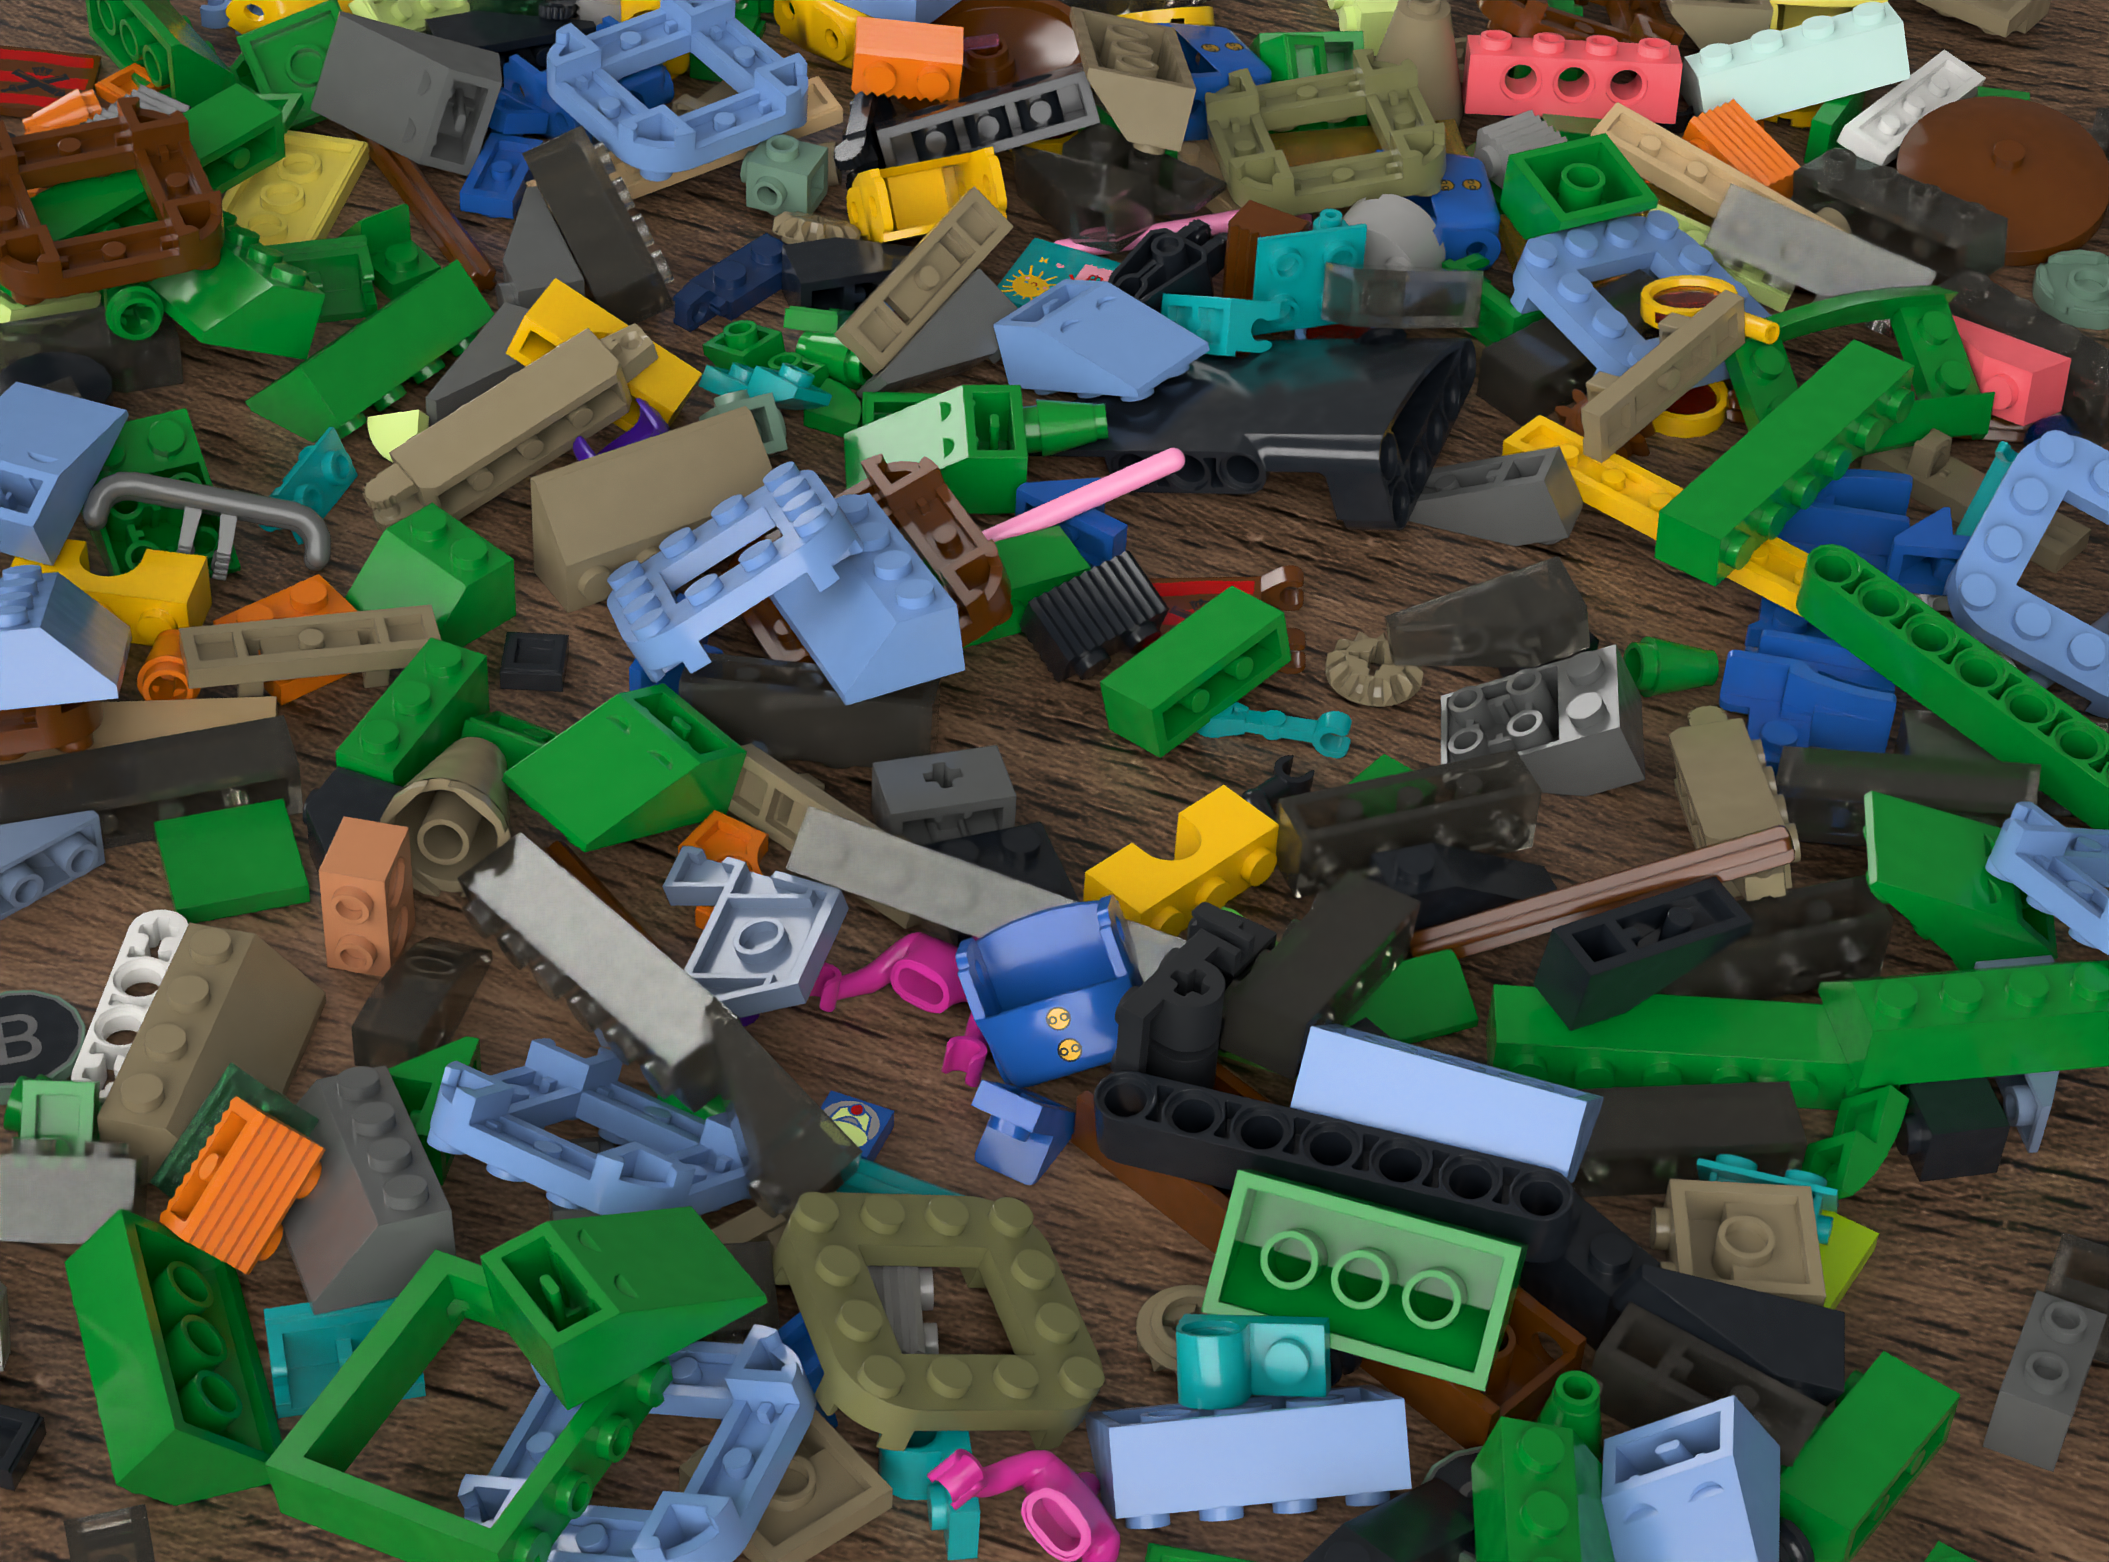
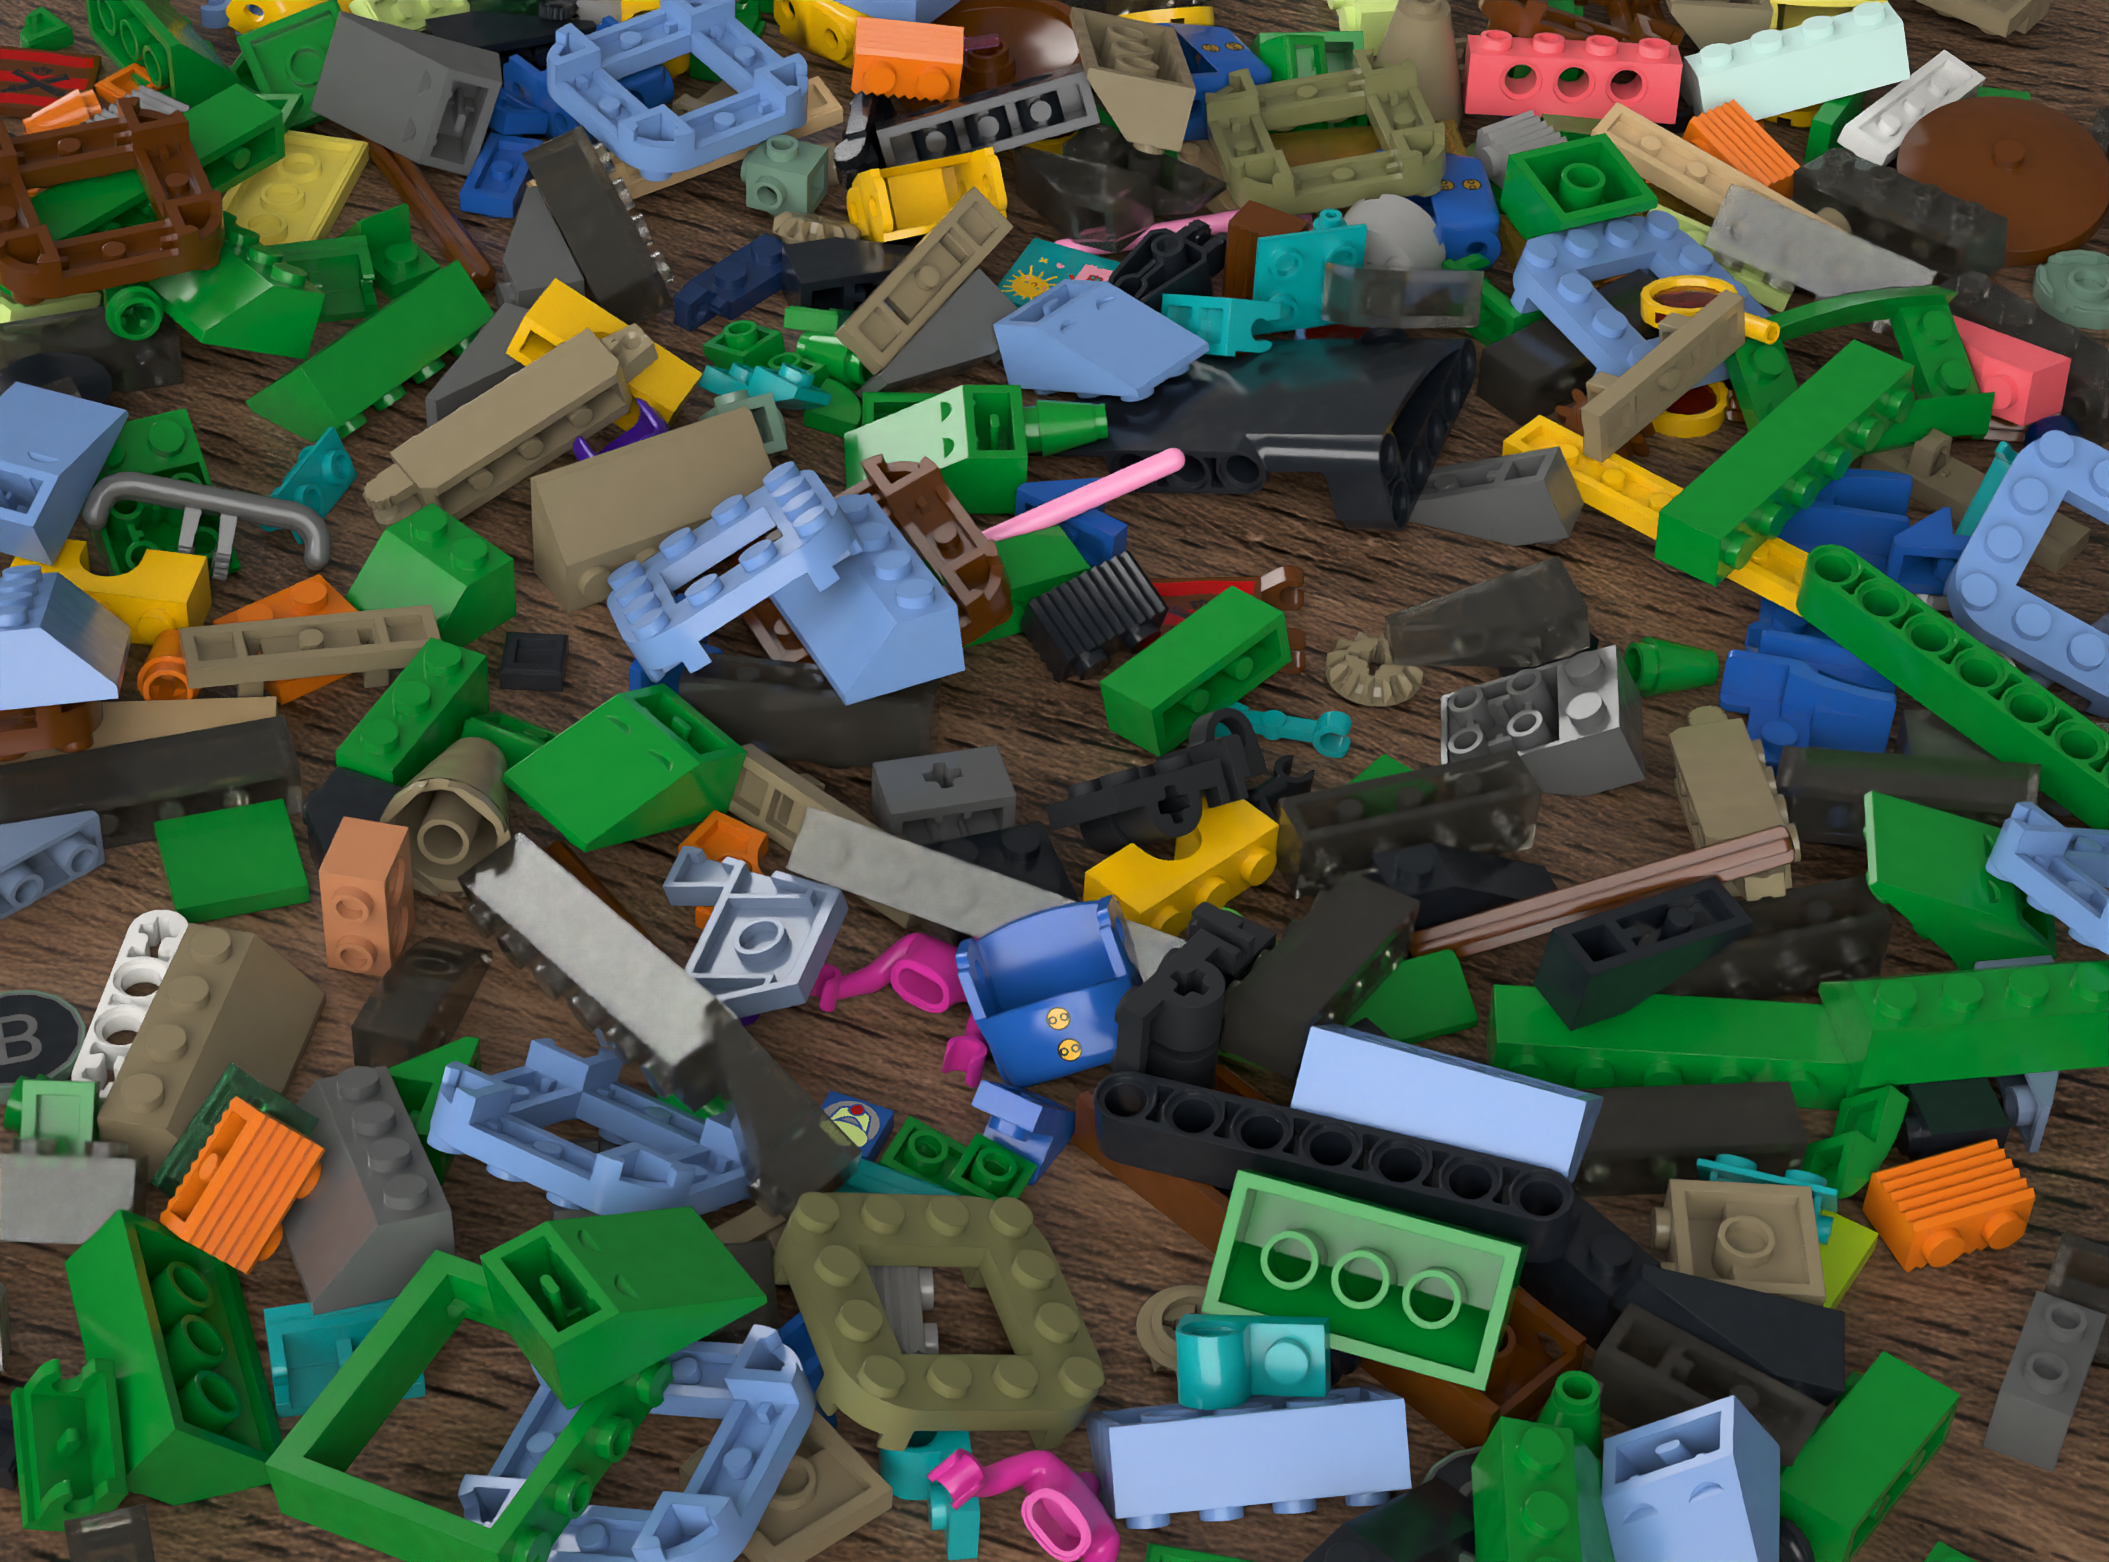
yellowish green tile [367,409,429,463] -> none
none -> green hinge [10,1358,128,1534]
none -> green tile [19,6,74,51]
none -> green slope [878,1115,1038,1201]
none -> black plate [1045,708,1268,855]
none -> orange brick [1862,1139,2035,1273]

